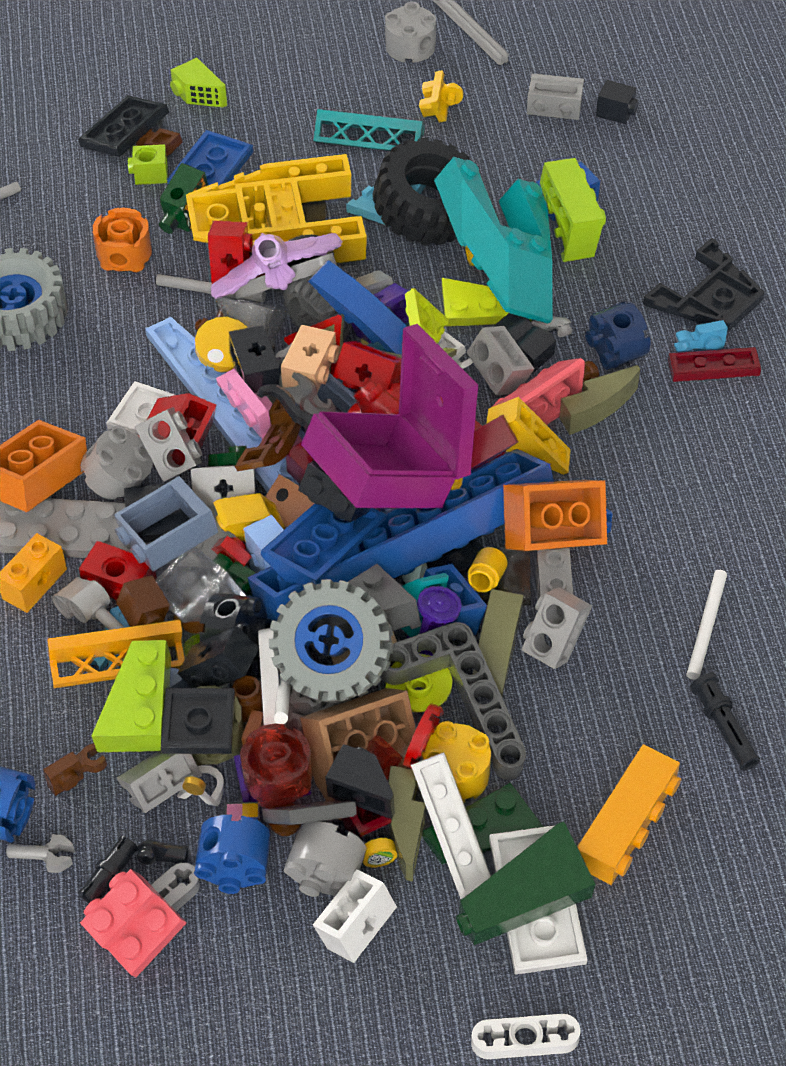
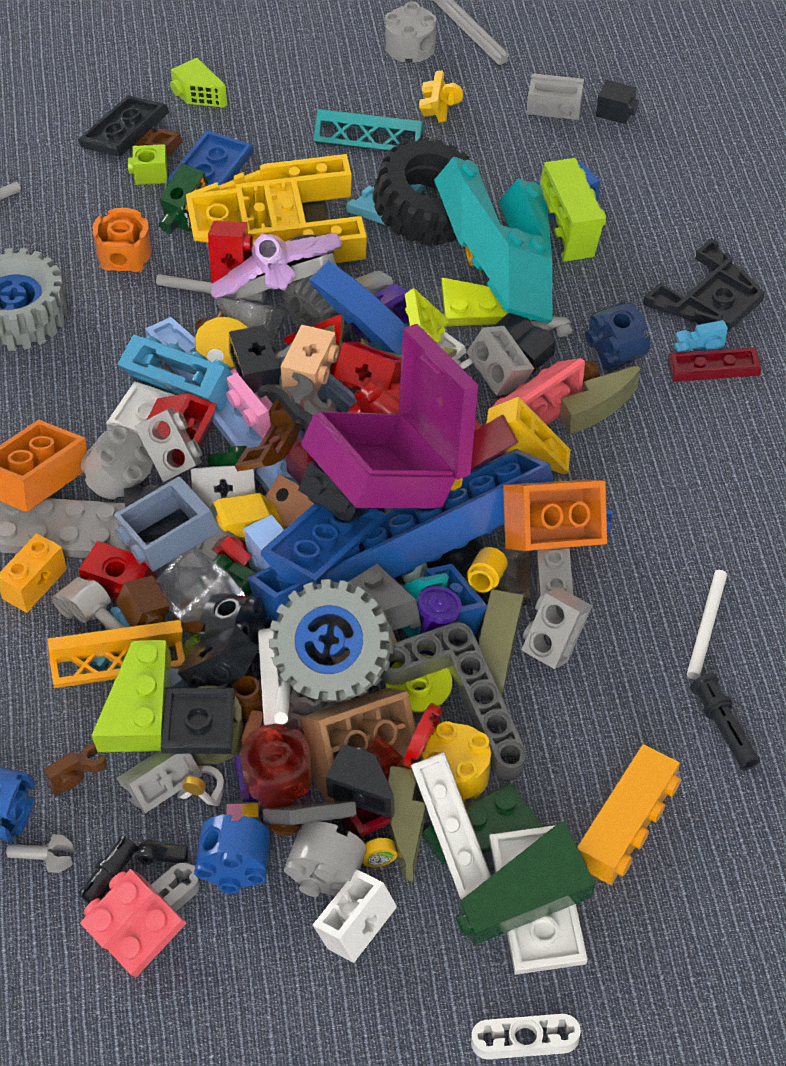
none -> dark azure brick [117,334,233,411]

